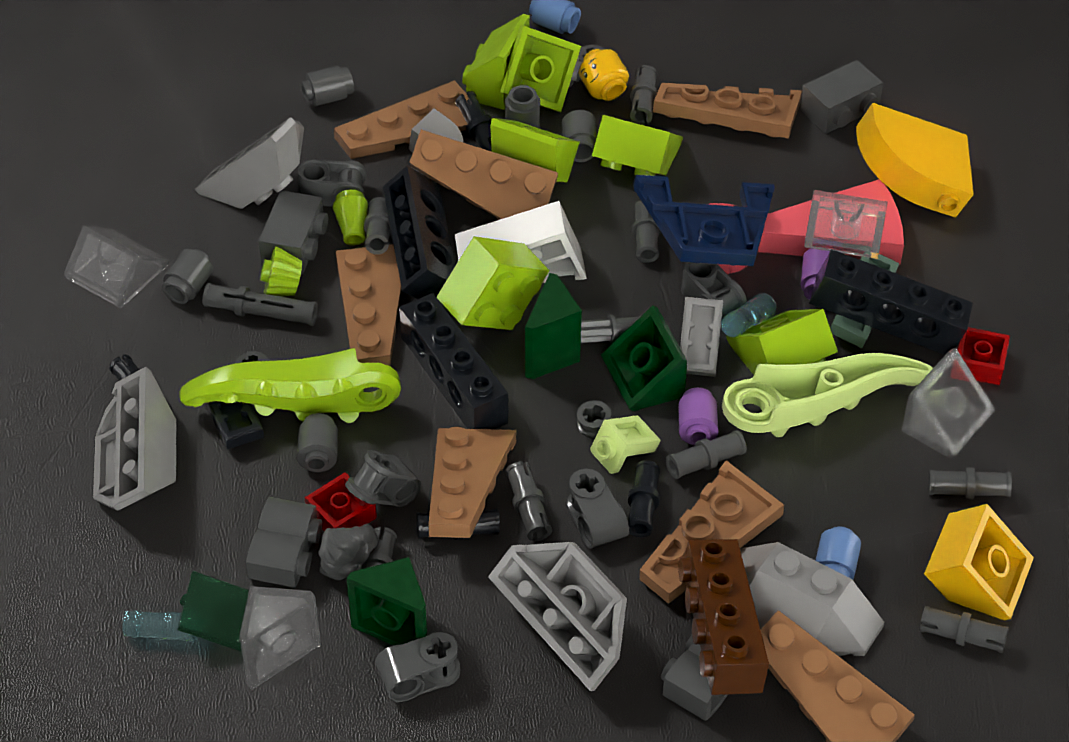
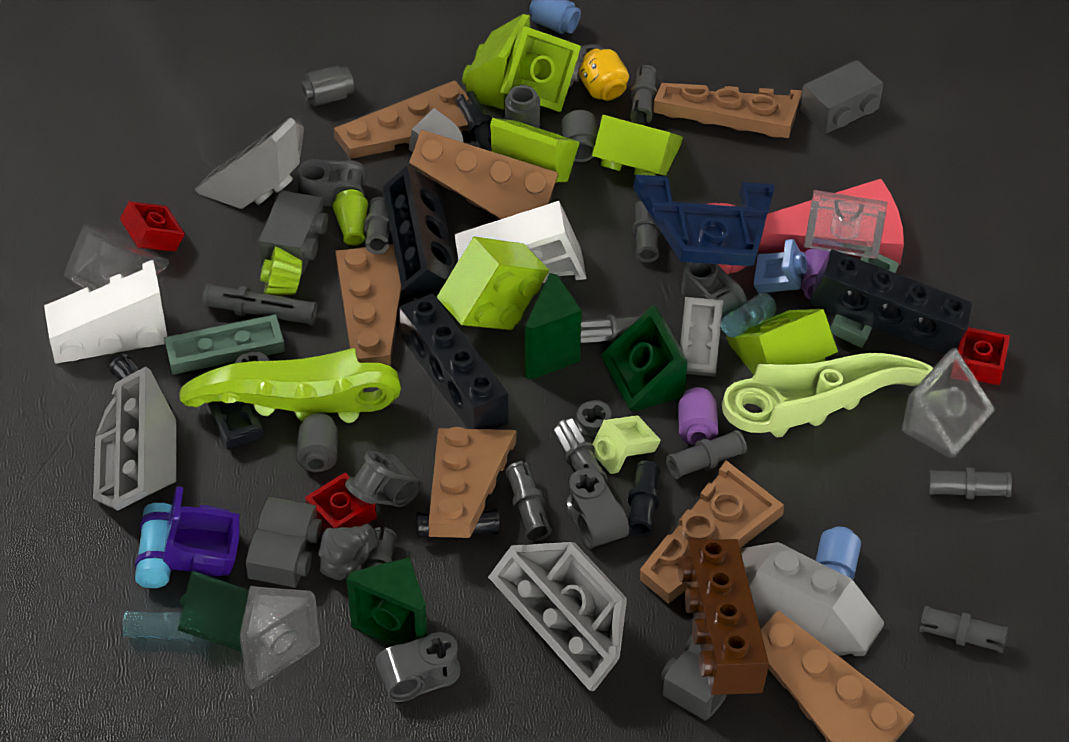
dark grey brick [162,249,213,304] -> none
yellow brick [856,103,974,218] -> none
yellow slope [924,504,1034,620] -> none
none -> white wedge [44,260,167,364]
none -> red piece [120,201,185,252]
none -> dark purple piece [135,486,239,588]
none -> sand green plate [164,314,285,375]
none -> dark grey axle [554,419,607,482]
none -> medium blue bracket [754,239,807,293]

